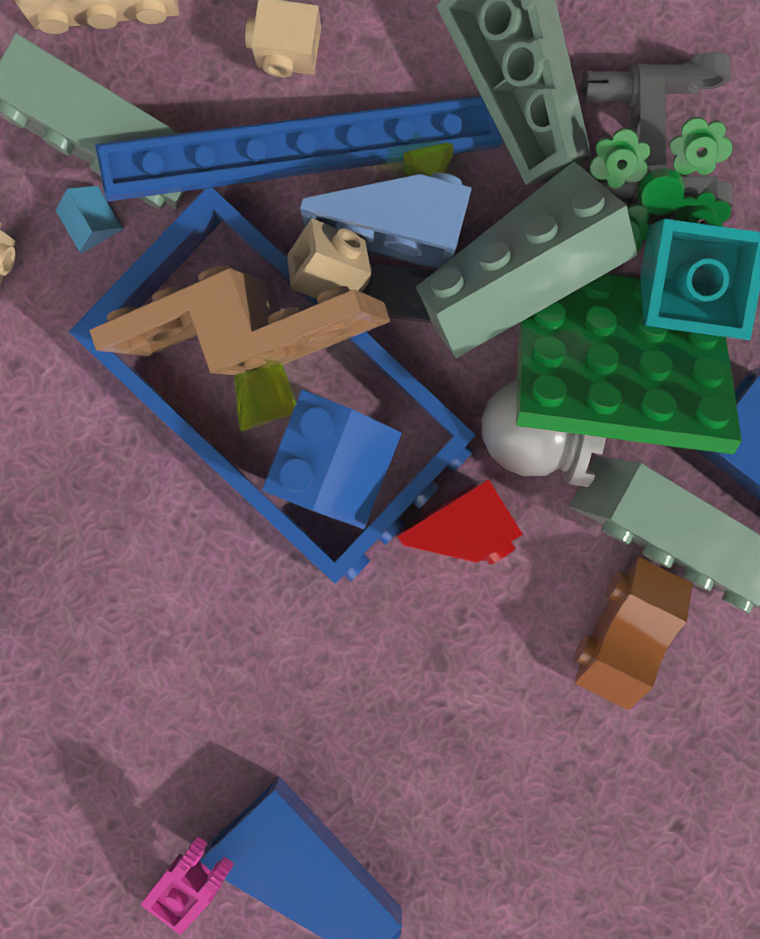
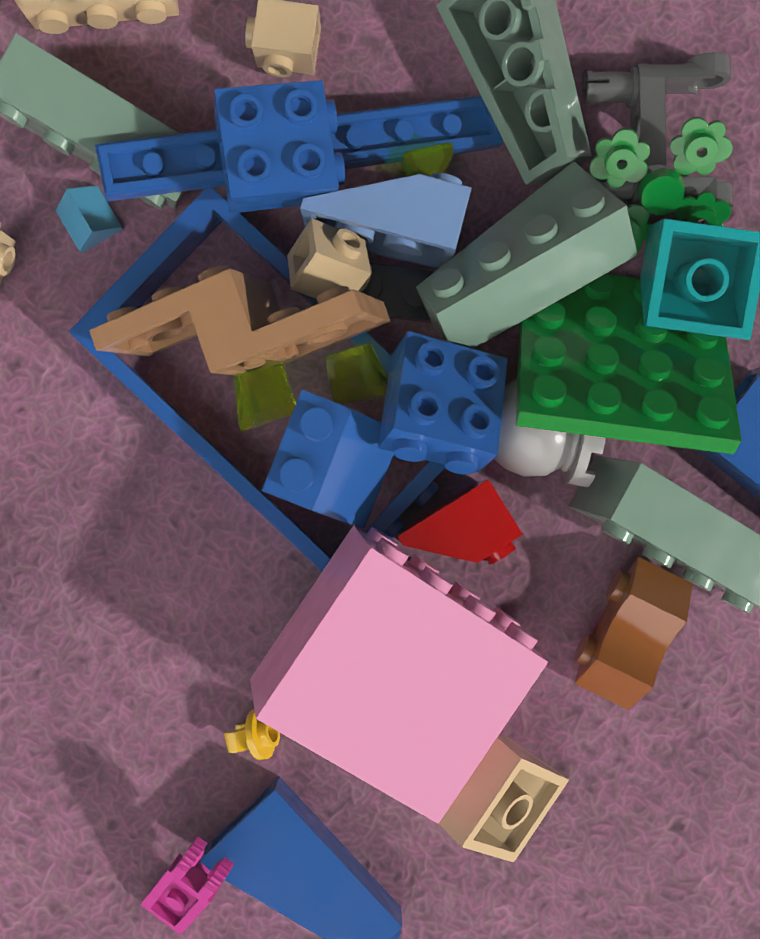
none -> blue brick [214,80,345,213]
none -> yellow plate [224,709,280,760]
none -> bright pink brick [250,525,548,824]
none -> clear neon green slope [324,344,388,405]
none -> blue brick [378,331,507,474]
none -> tan slope [439,733,569,862]

